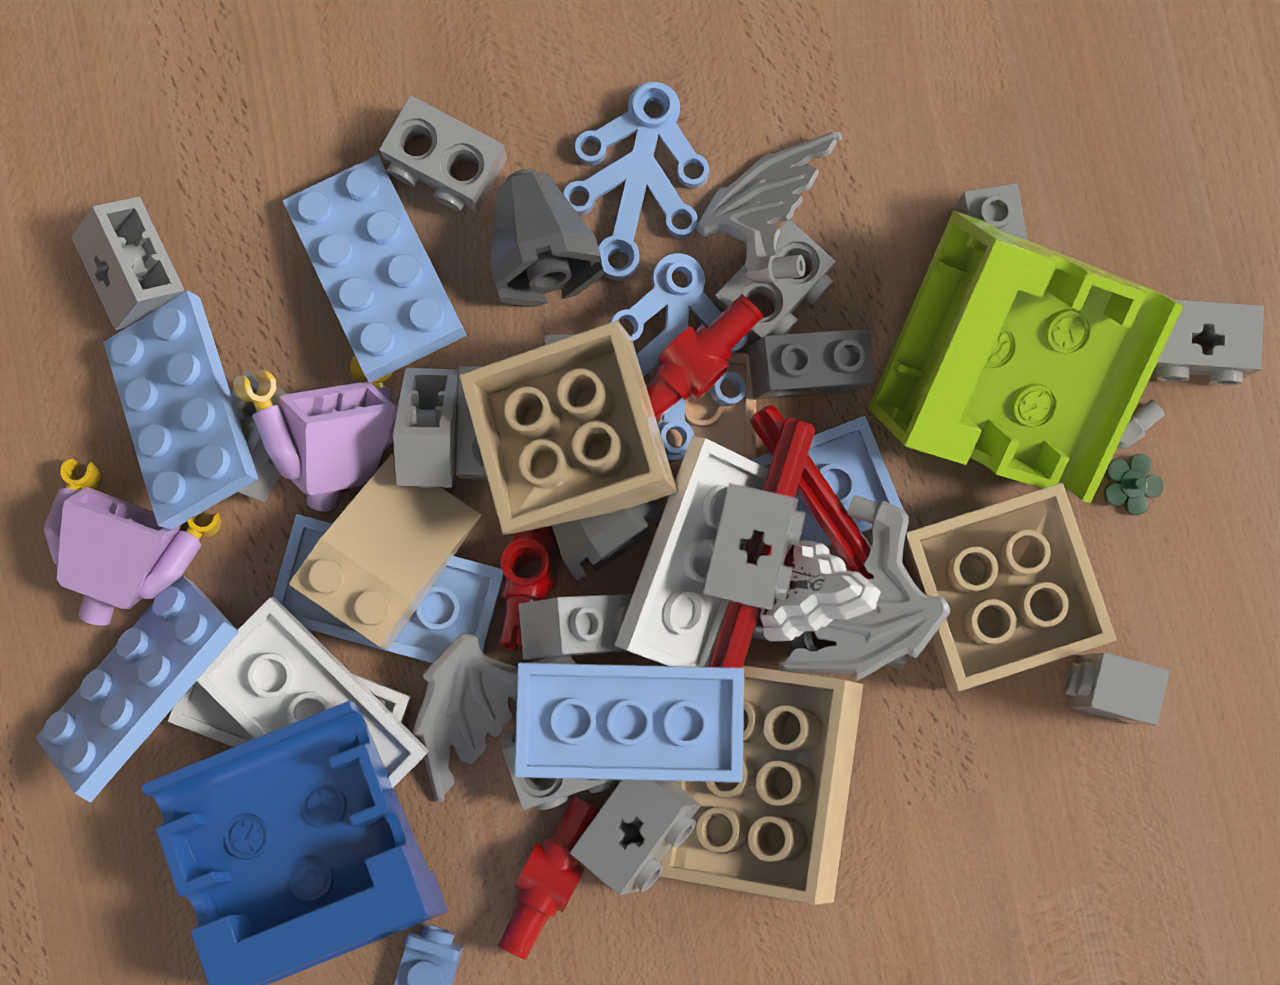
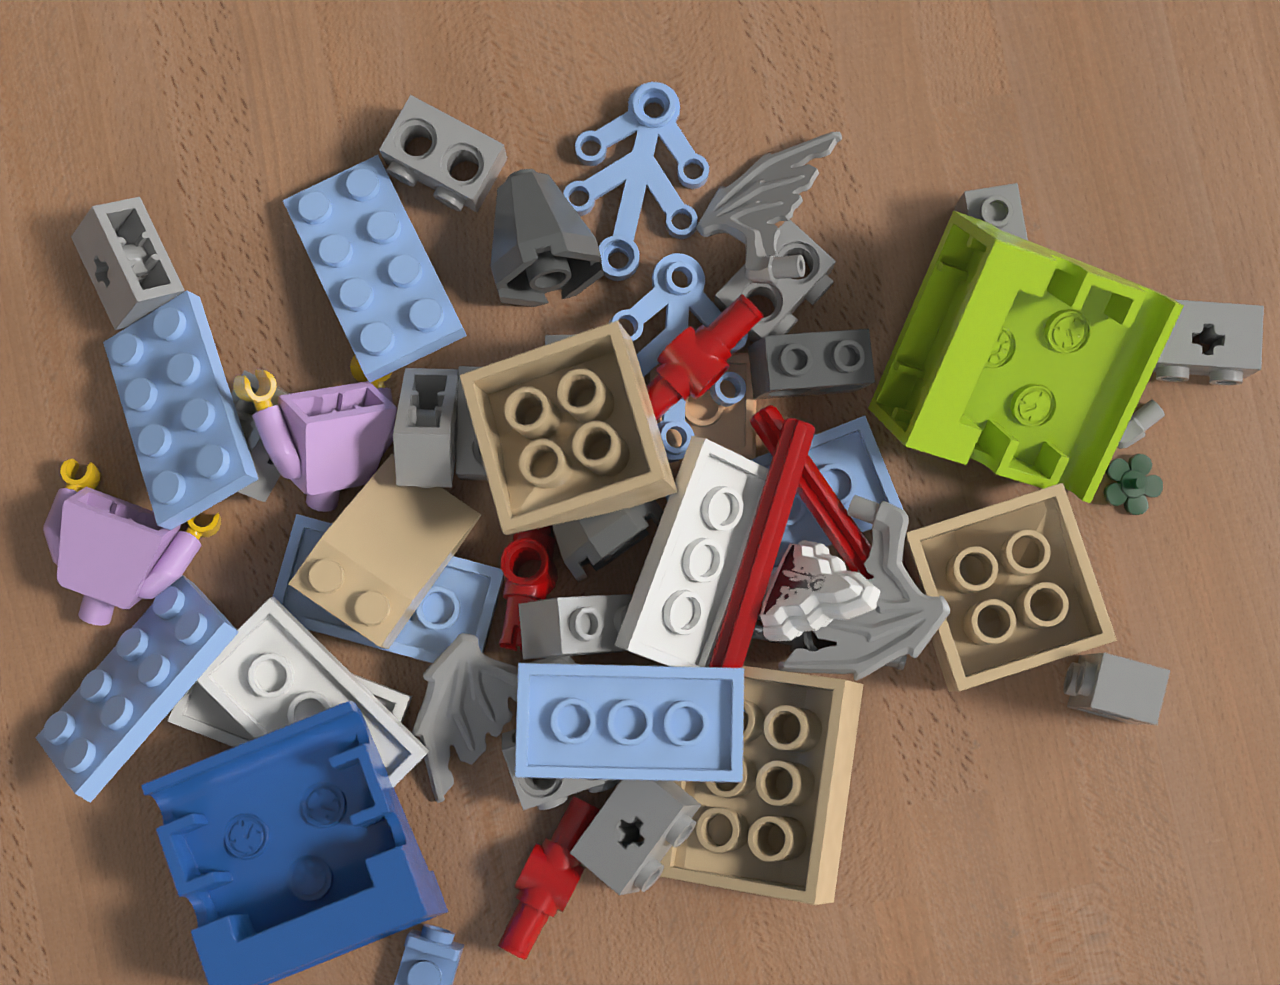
light grey brick [703,483,806,610] -> none

